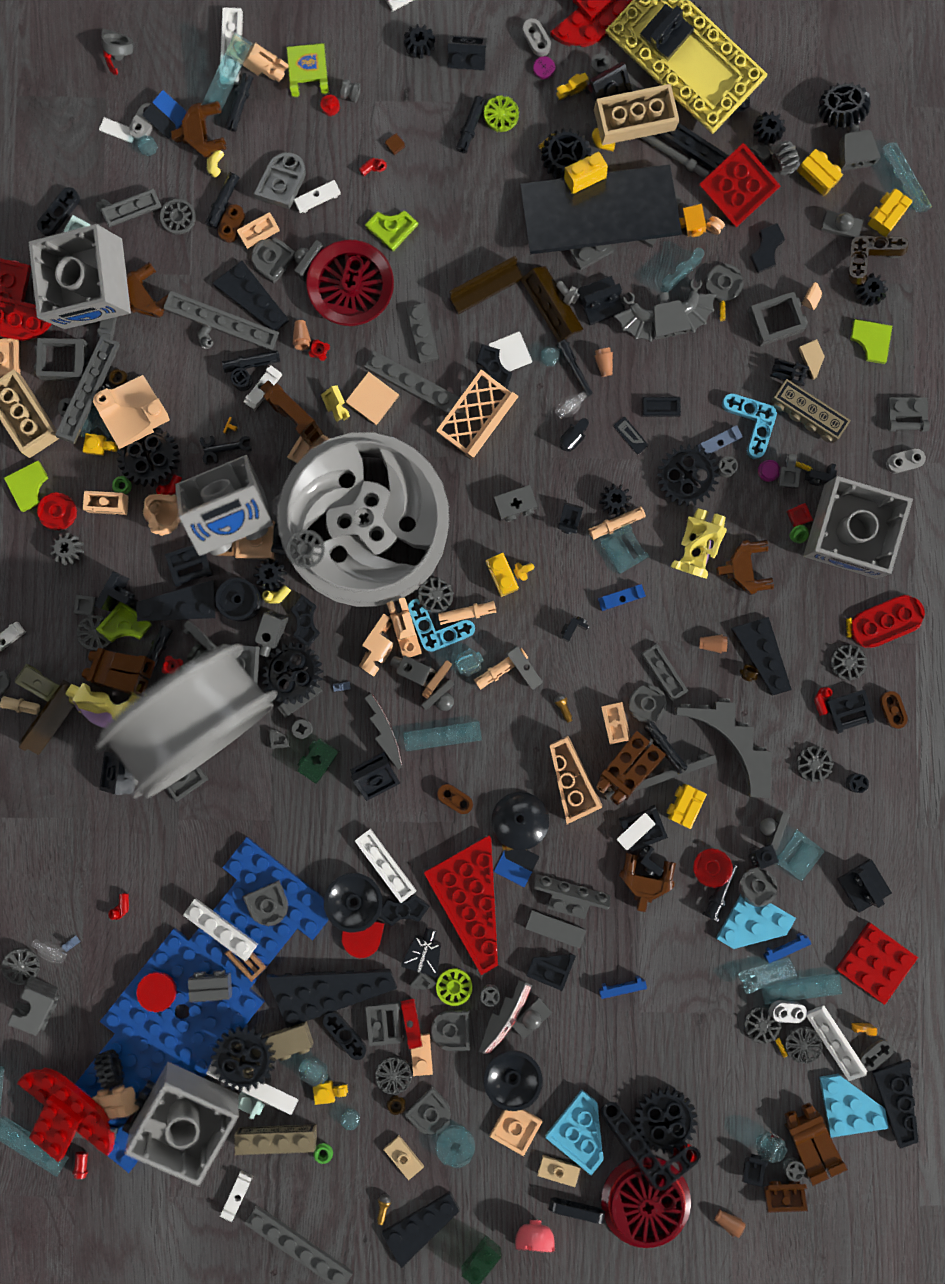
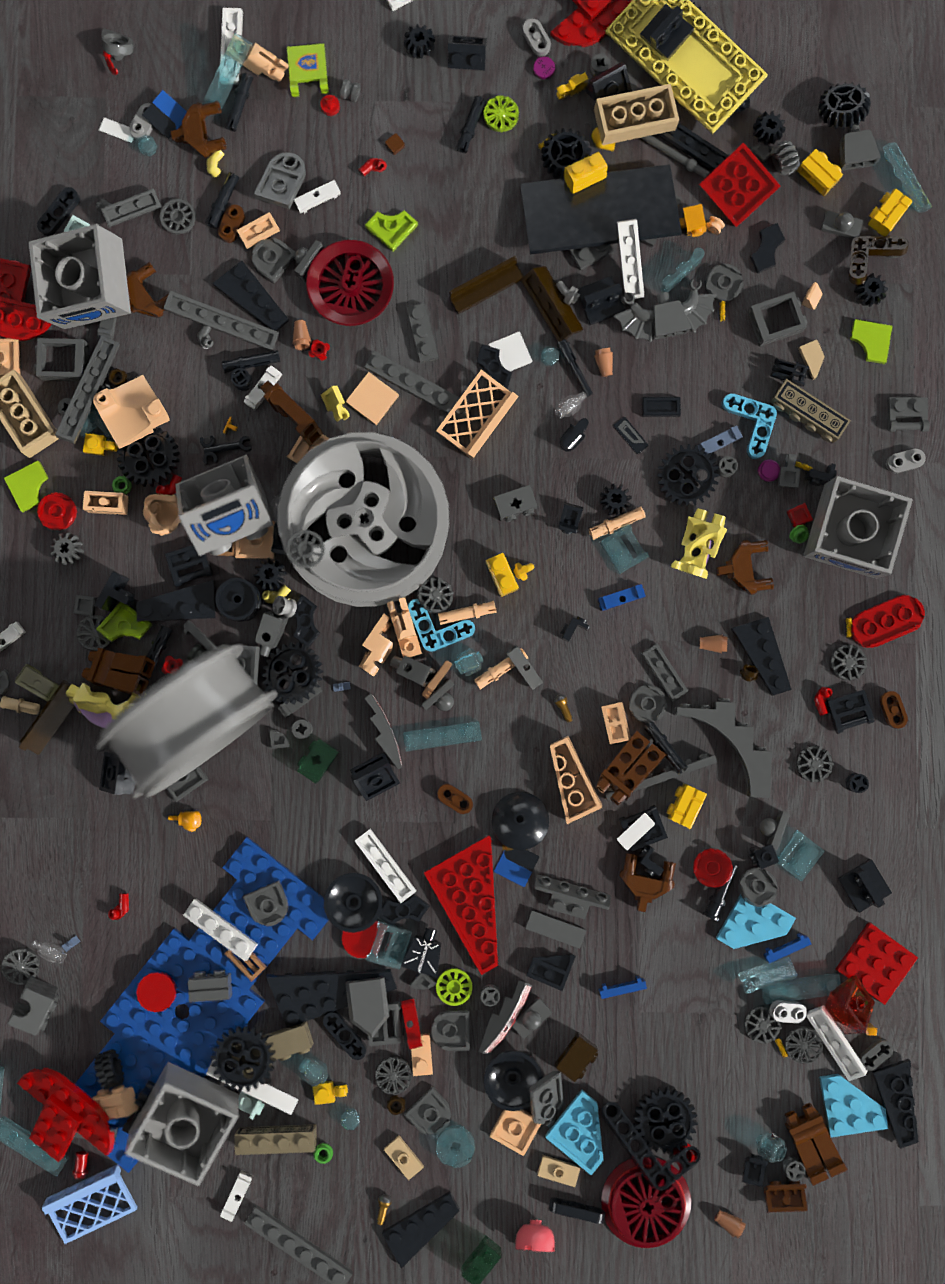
none -> light blue fence [42,1164,137,1244]
none -> light orange piece [168,811,201,832]
none -> light grey wheel [273,596,297,617]
none -> dark grey tile [345,977,389,1038]
none -> clear light blue plate [366,922,412,969]
none -> dark grey tile [529,1071,564,1128]
none -> dark brown brick [555,1032,598,1082]
none -> white plate [617,219,644,300]
none -> clear red slope [825,975,875,1034]

